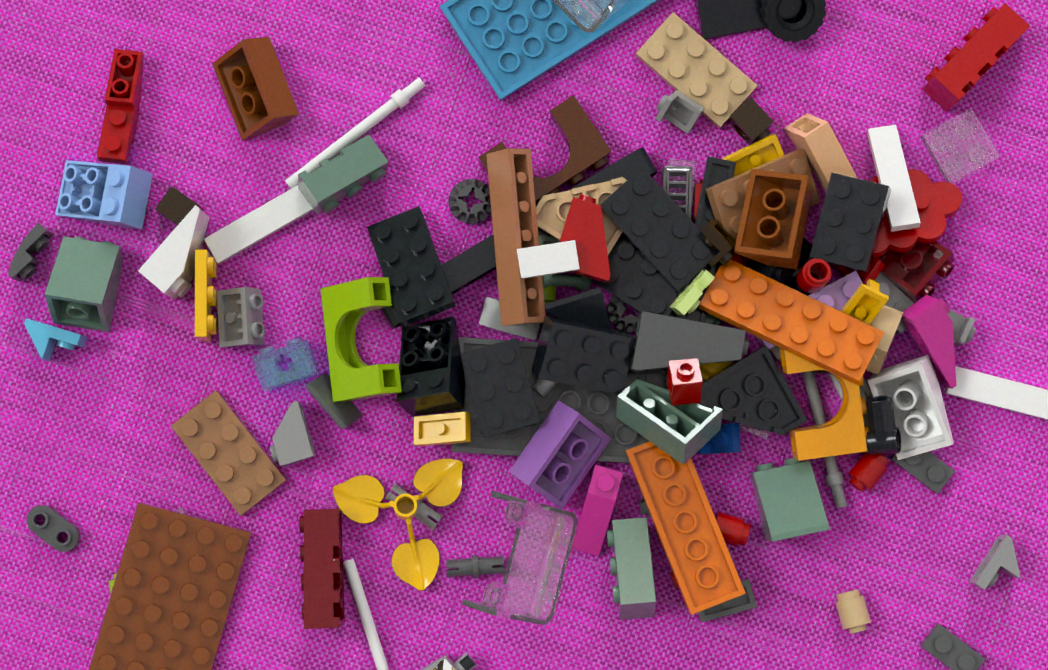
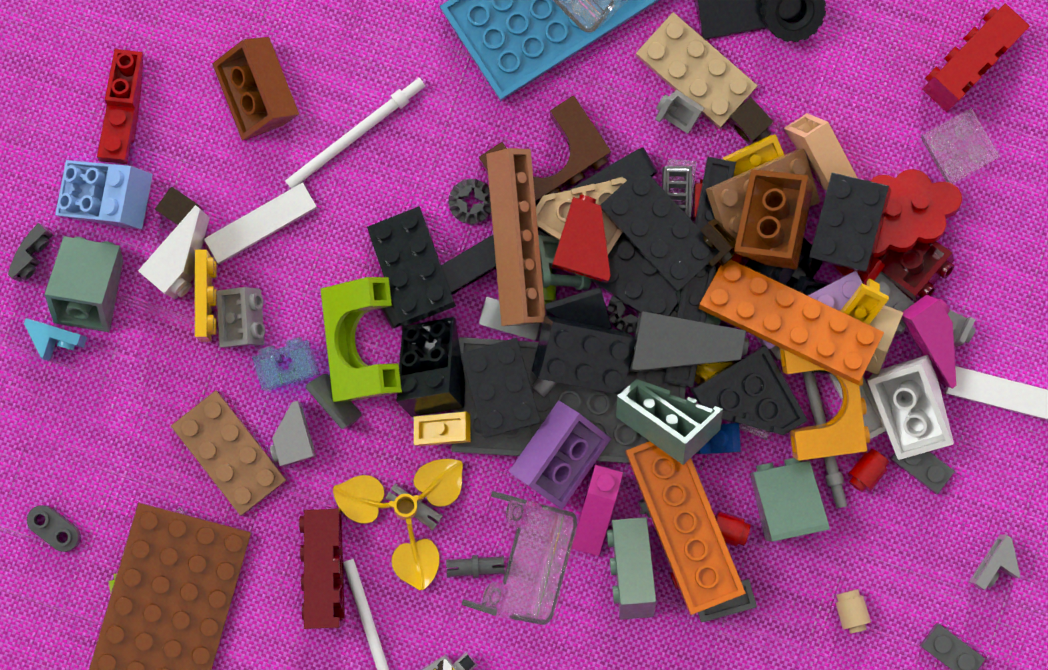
sand green wedge [298,135,388,215] -> none
white tile [517,240,580,279] -> none
red brick [667,358,703,406] -> none
yellowish green plate [670,270,715,315] -> none
red brick [797,259,832,293] -> none
black piece [866,395,901,454] -> none
white tile [867,125,921,232] -> none

